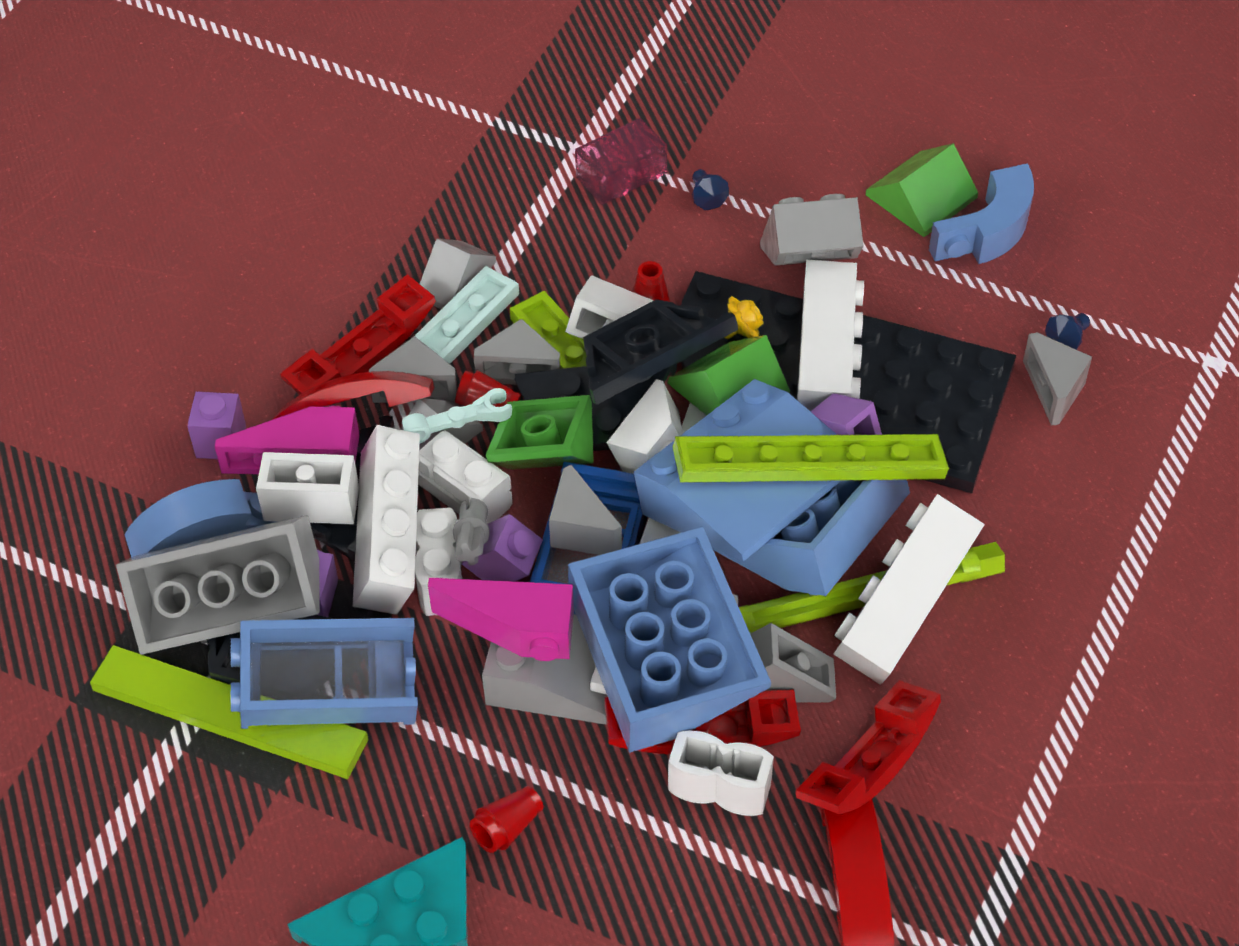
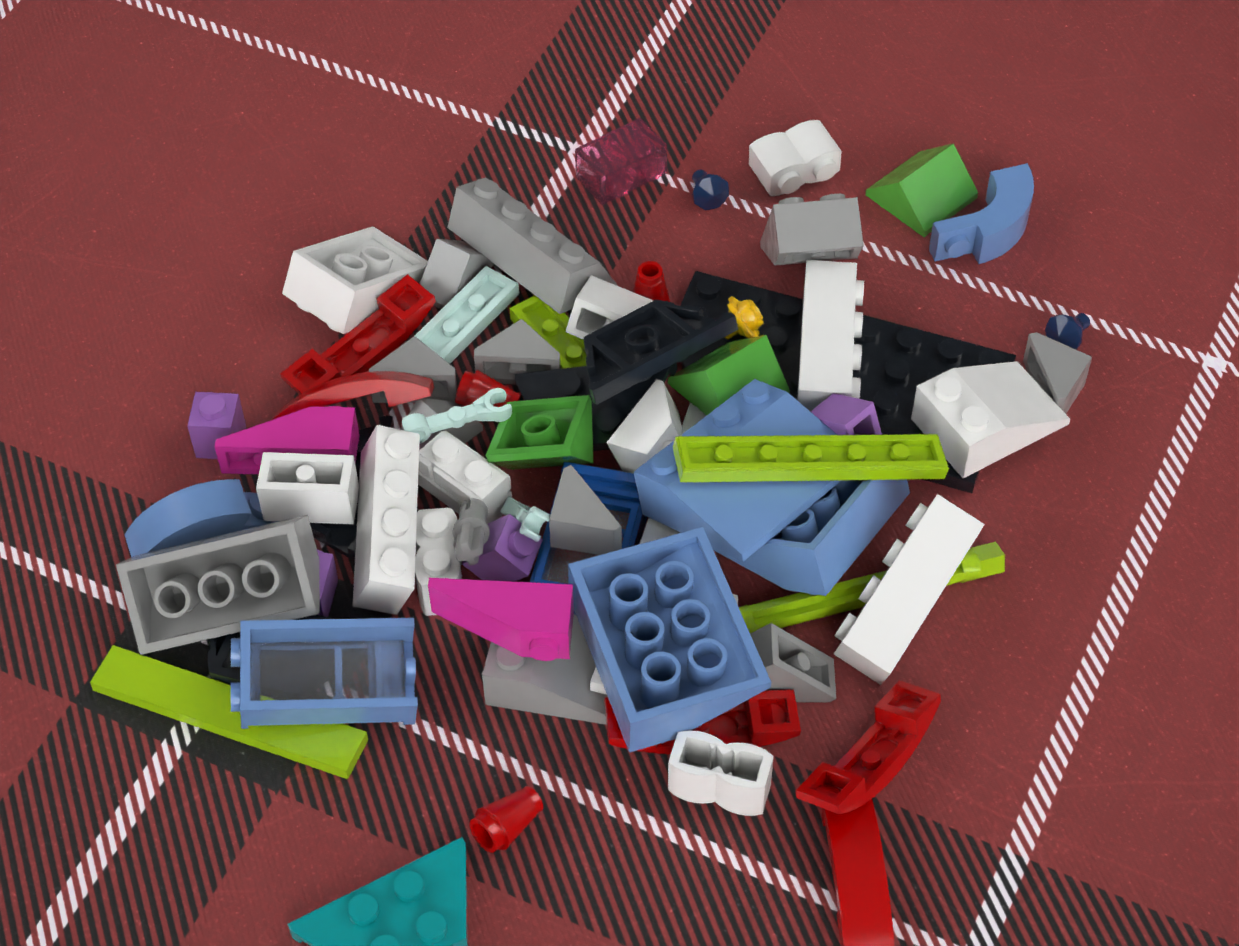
none -> white slope [282,226,428,334]
none -> light grey slope [447,177,618,314]
none -> light aqua piece [500,496,551,542]
none -> white brick [749,120,842,196]
none -> white slope [911,361,1070,478]

